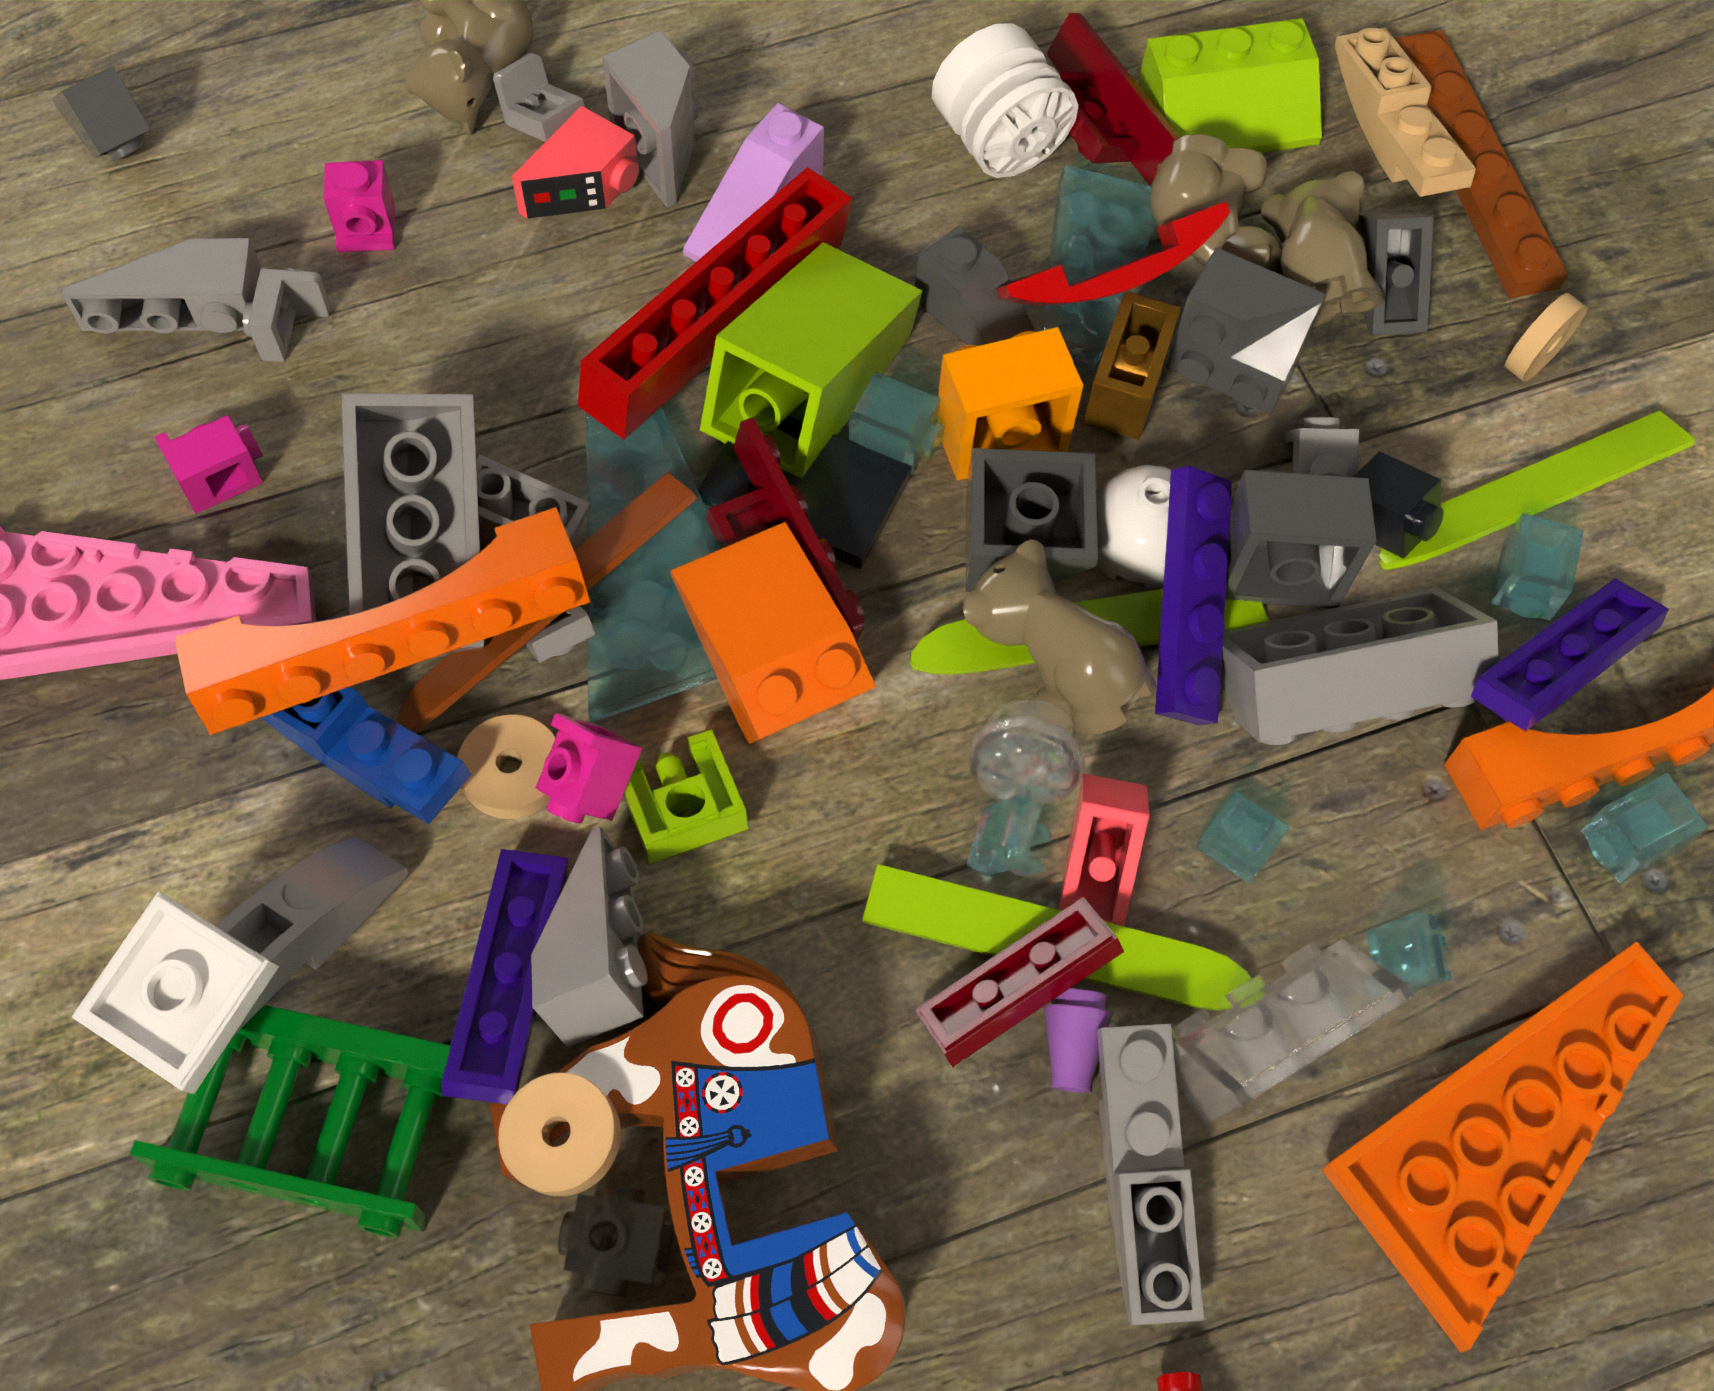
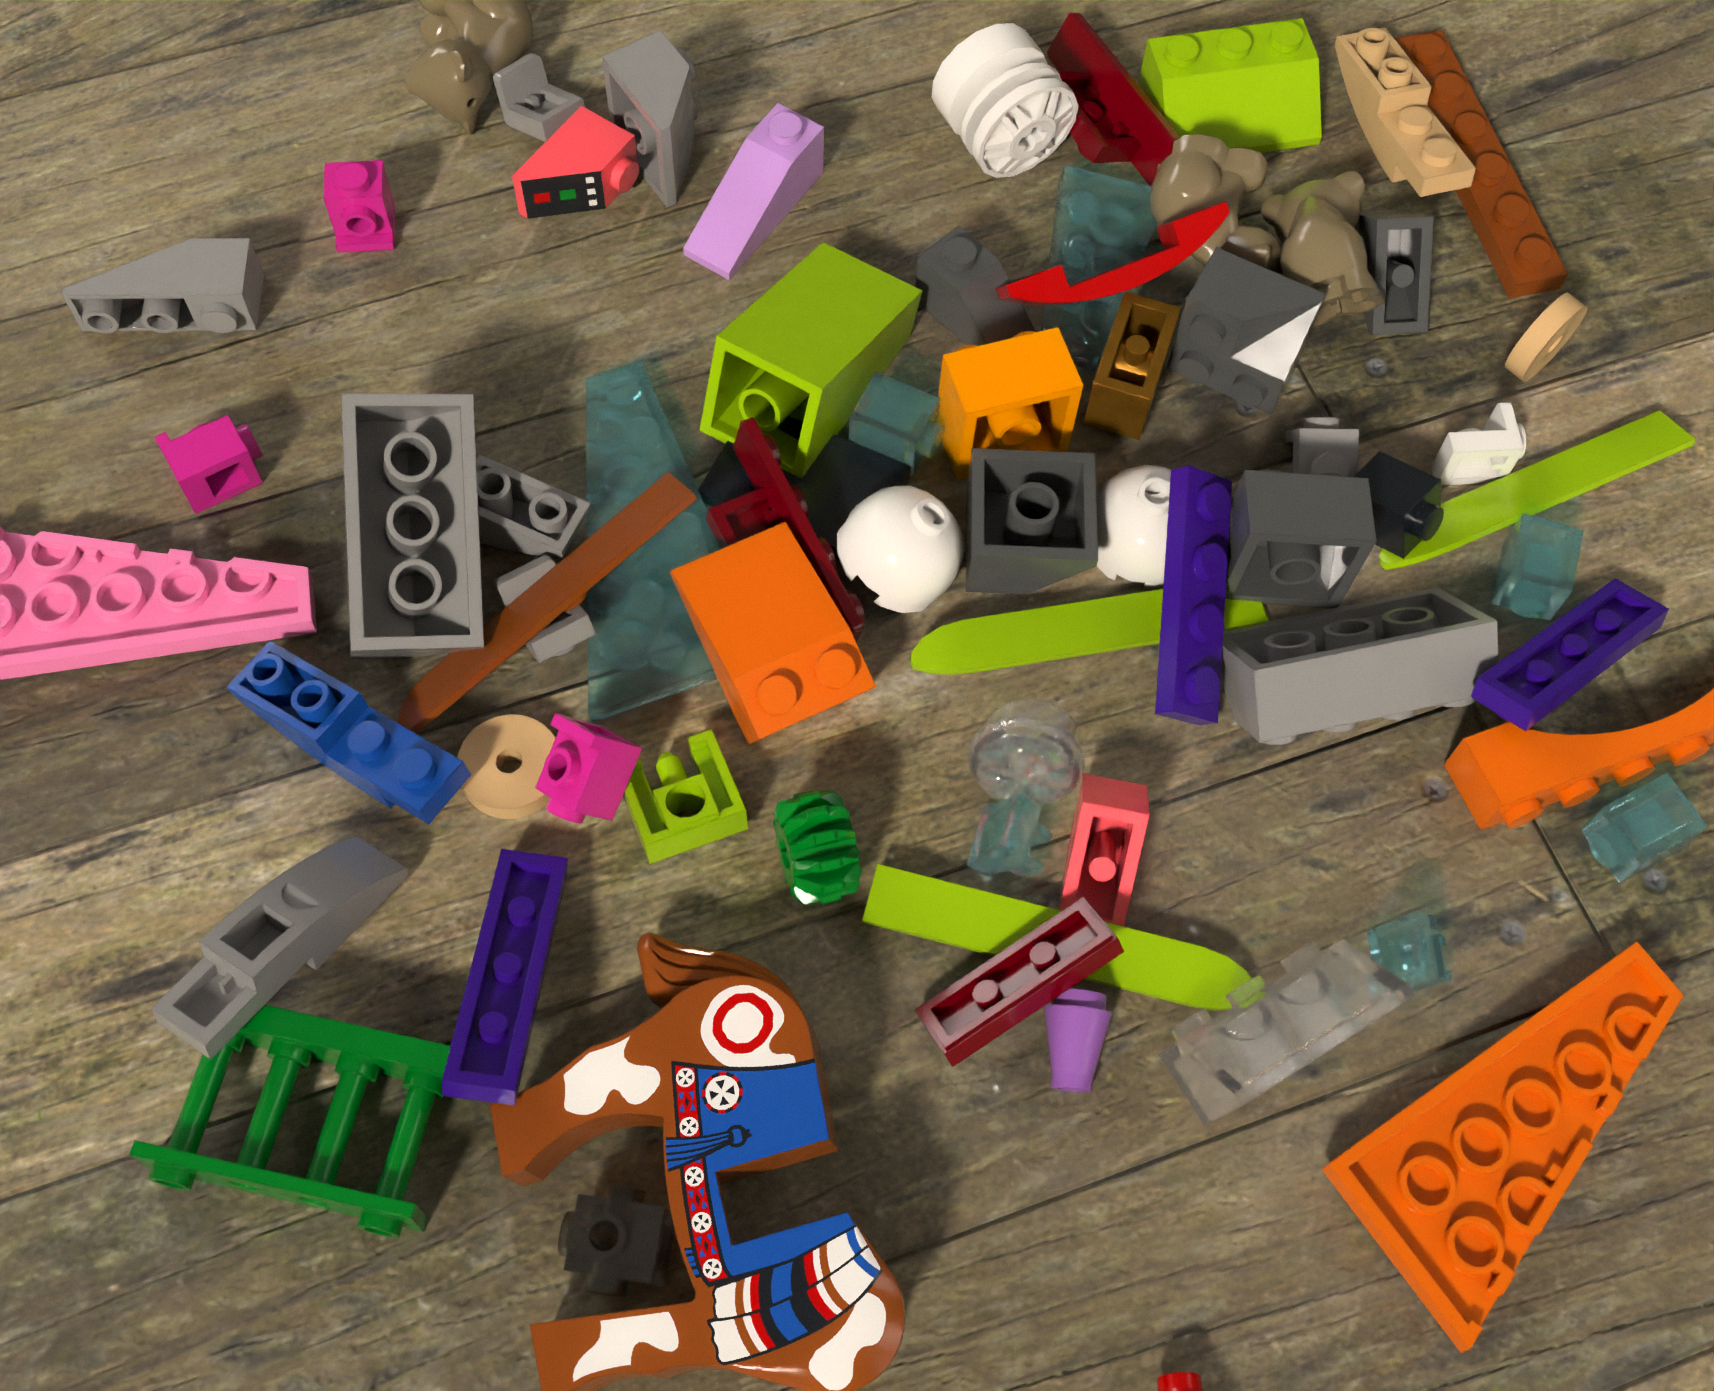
dark grey slope [51,66,150,161] -> none
white tile [72,891,279,1094] -> none
orange arch [174,507,590,735] -> none
light grey bracket [243,268,331,362] -> none
tan piece [498,1073,621,1197] -> none
light grey slope [531,827,648,1048] -> none
red brick [578,167,852,440] -> none
dark tan animal [962,539,1157,734] -> none
light grey slope [1097,1024,1204,1325] -> none
clear light blue tile [1196,790,1290,884] -> none
none -> green gear [773,790,862,905]
none -> white cylinder [837,486,964,613]
none -> white bracket [1431,402,1526,486]

